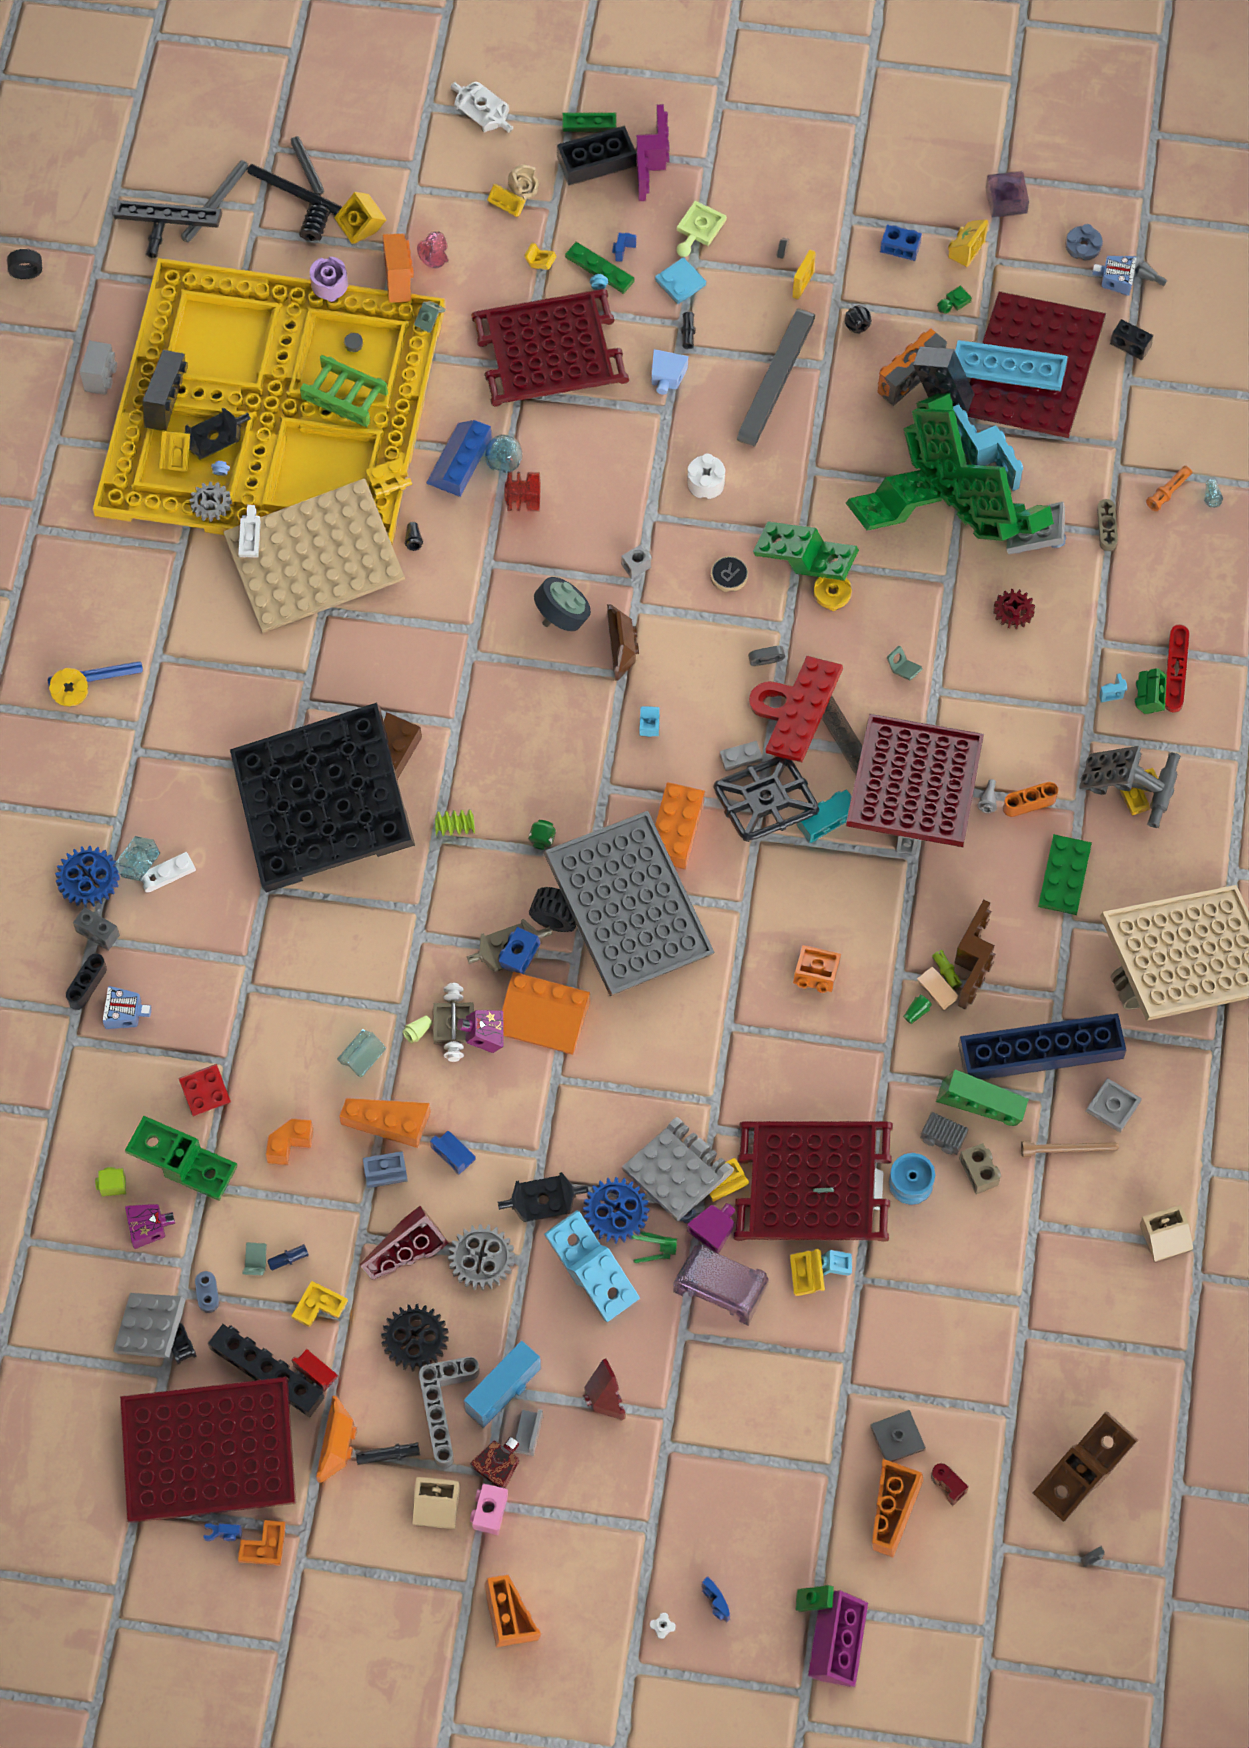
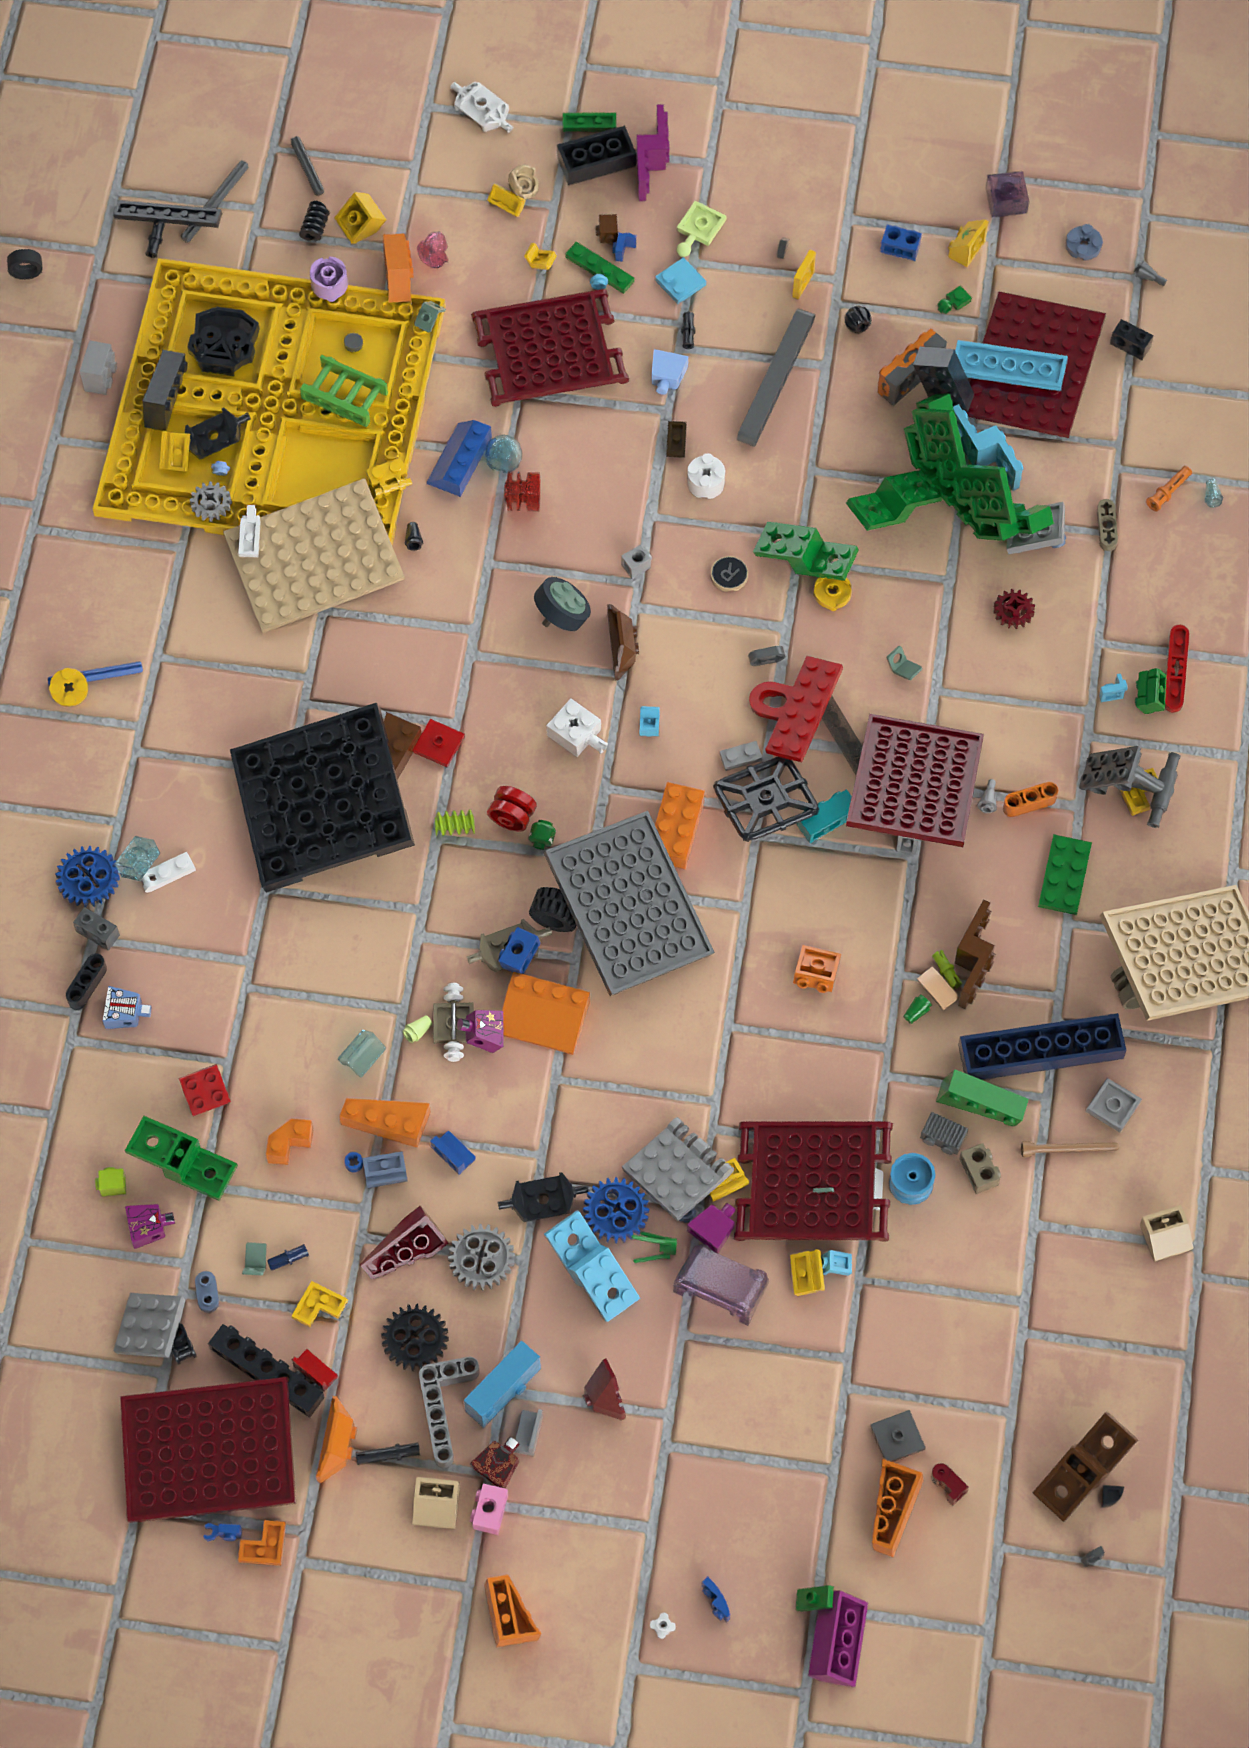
black axle [247,164,342,215] -> none
torso [1092,256,1137,296] -> none
none -> black brick [187,307,260,376]
none -> blue bush [344,1152,363,1172]
none -> red plate [413,719,465,768]
none -> red wheel [487,786,537,832]
none -> white brick [547,699,608,757]
none -> reddish brown brick [596,214,618,244]
none -> dark brown plate [666,421,687,458]
none -> black tile [1102,1485,1124,1508]

